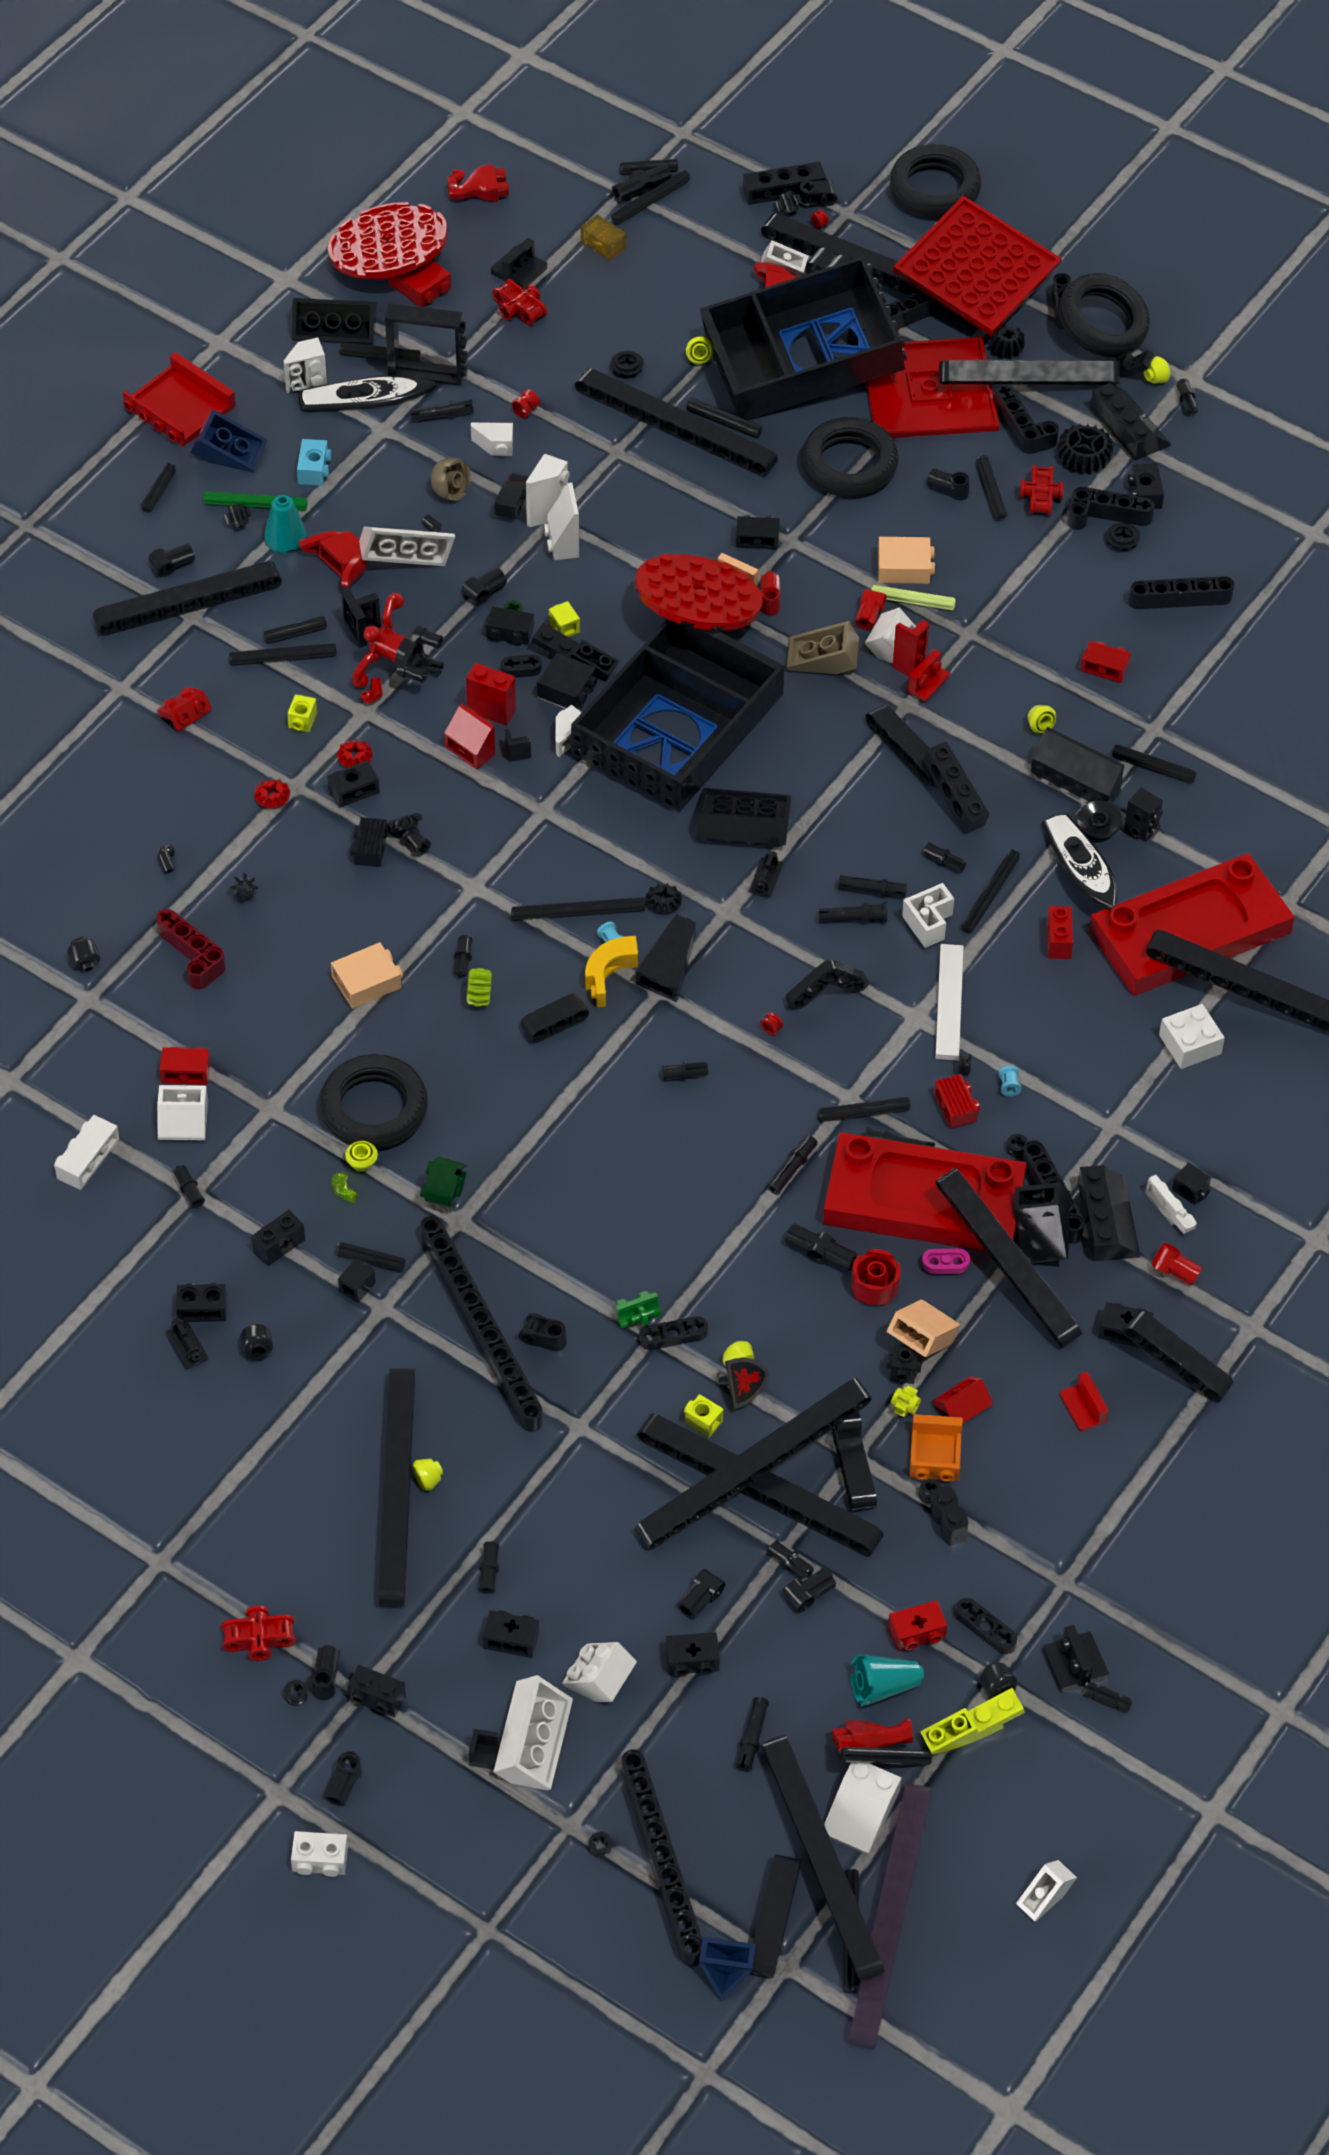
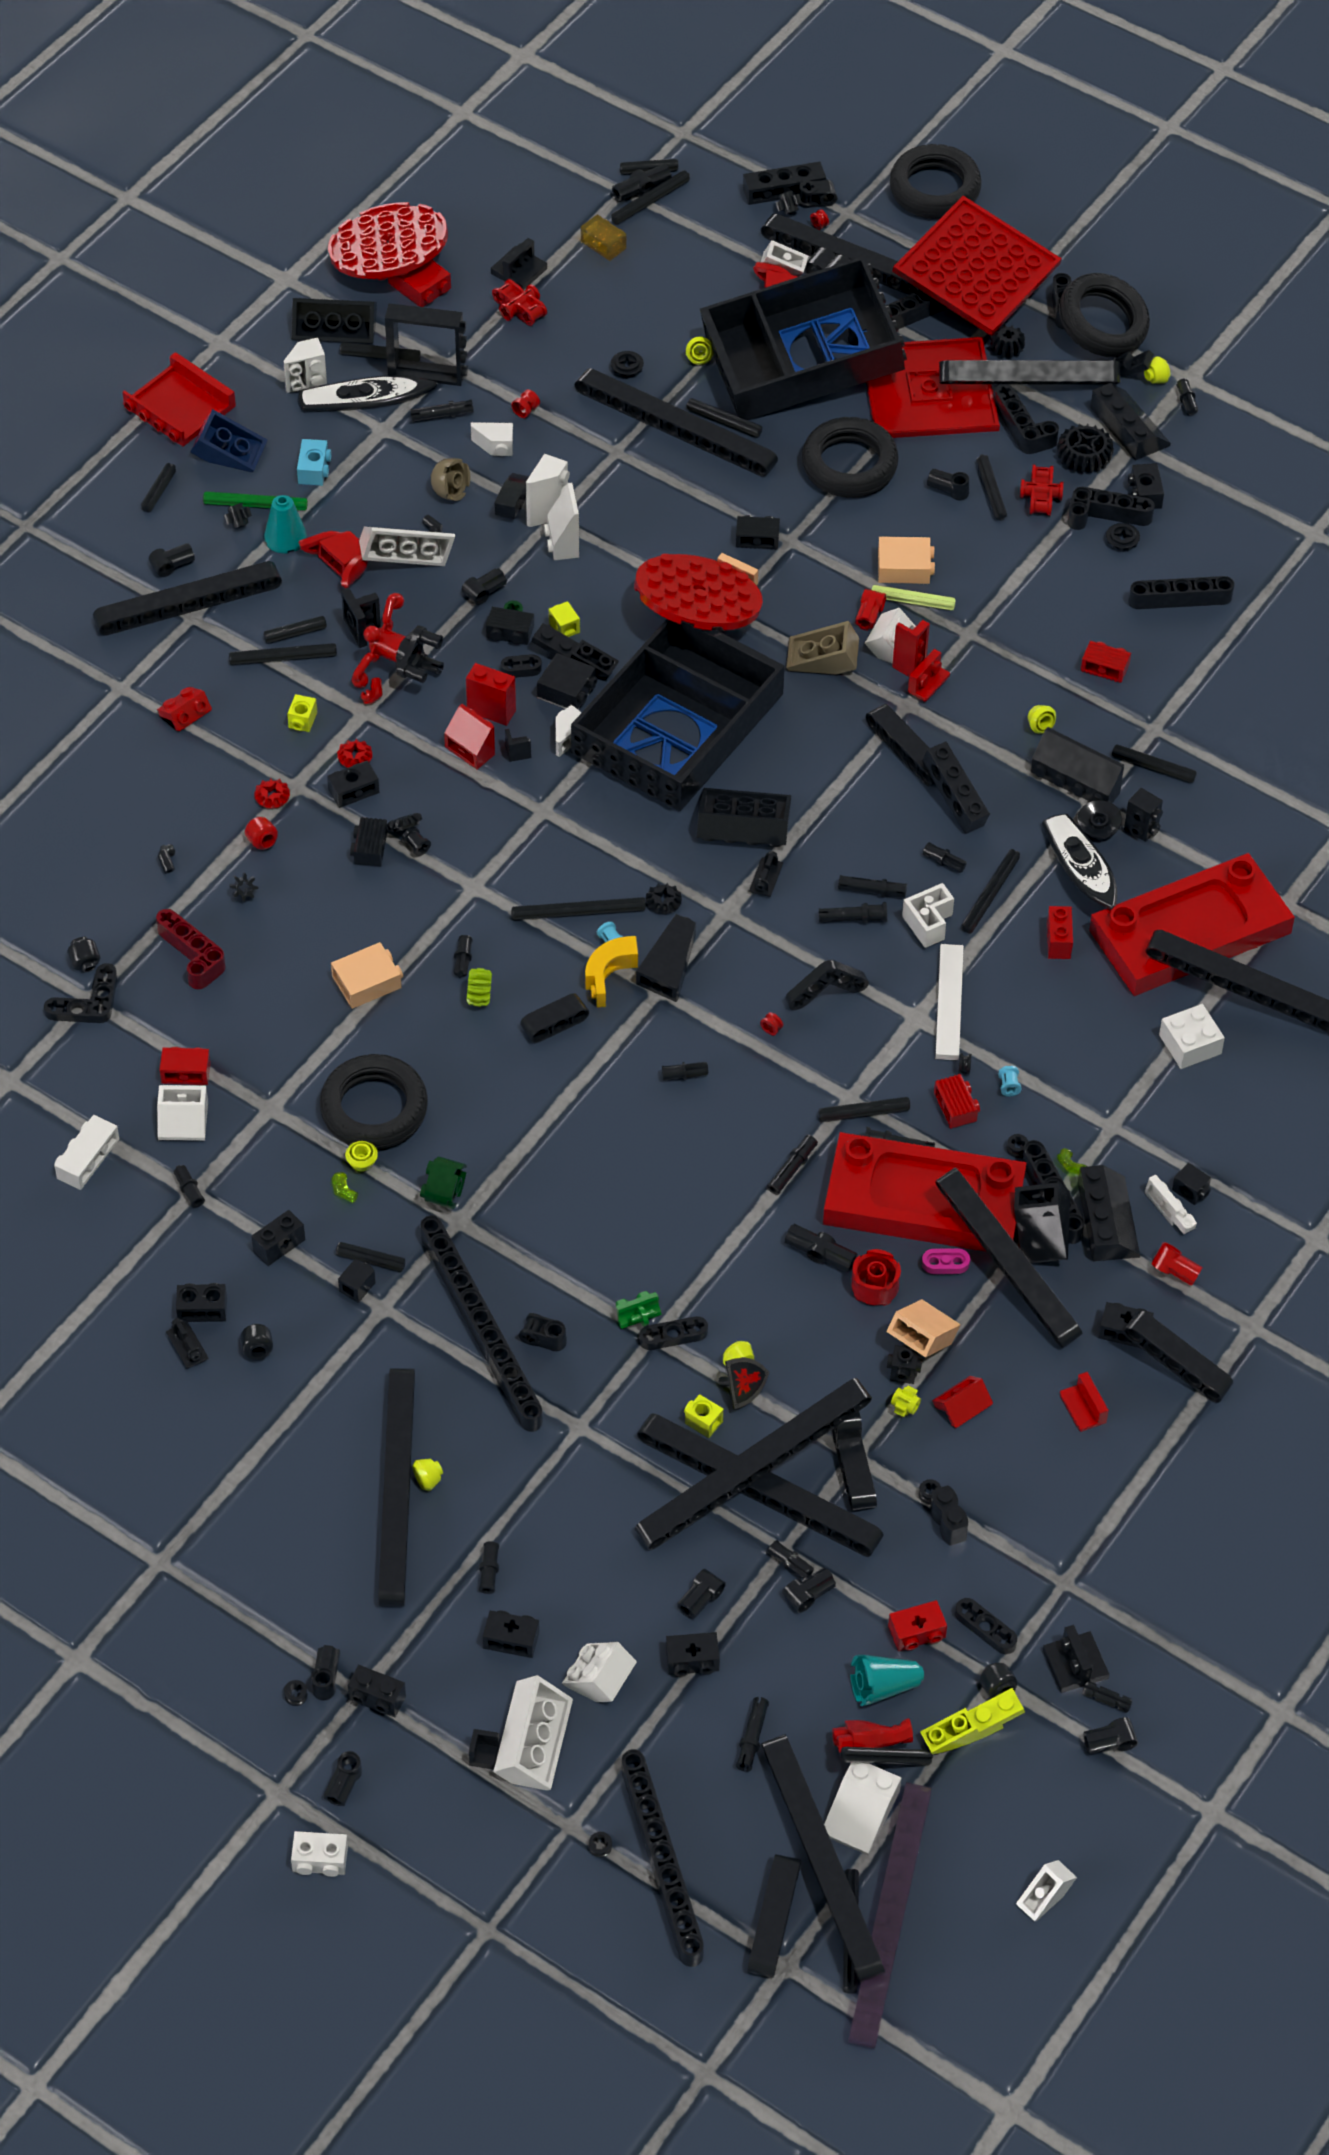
red axle [221,1606,296,1661] -> none
red hips [447,164,509,202] -> none
dark blue slope [699,1937,756,2002] -> none
red piece [761,572,780,615] -> none
orange panel [909,1414,963,1482] -> none
none -> black beam [44,963,117,1023]
none -> red head [245,817,278,850]
none -> clear neon green arm [1057,1148,1086,1175]
none -> black piece [1083,1717,1138,1754]

